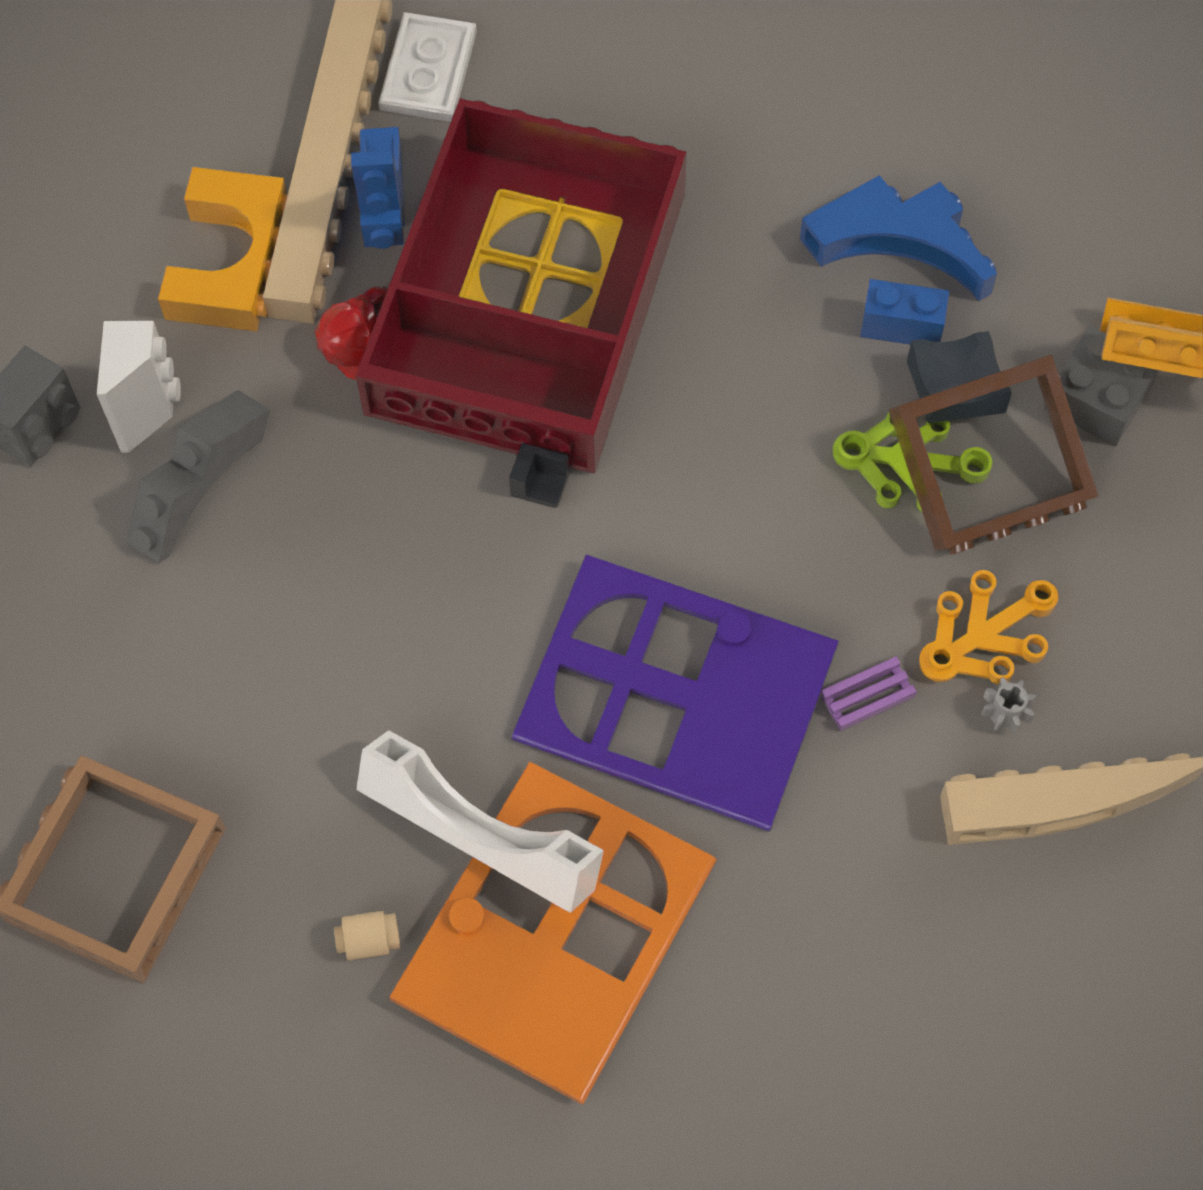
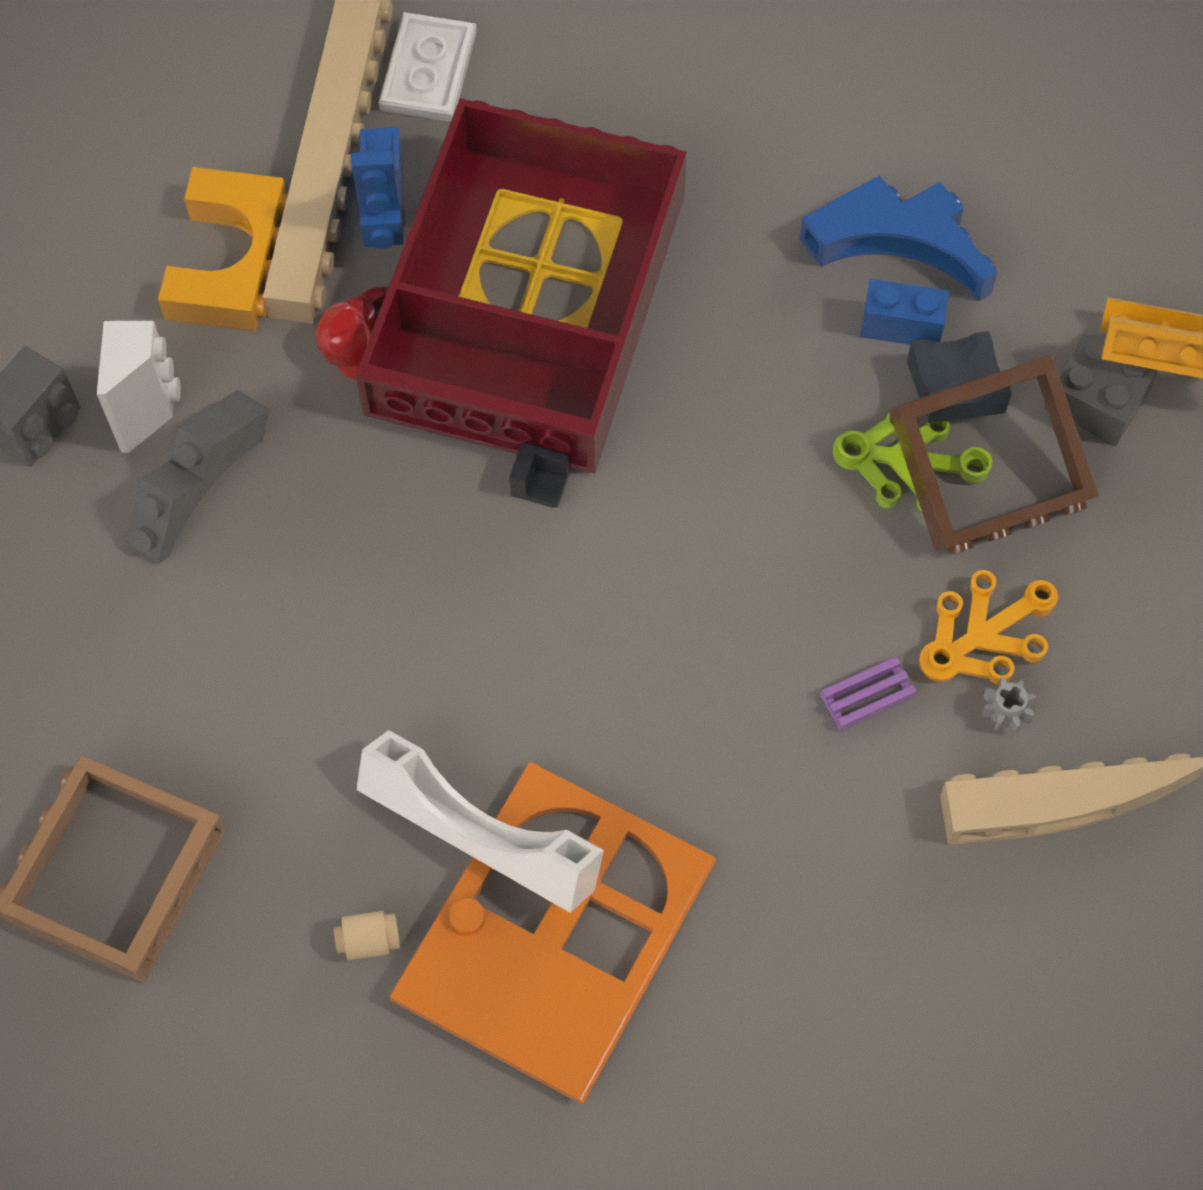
dark purple door [511,554,839,832] -> none

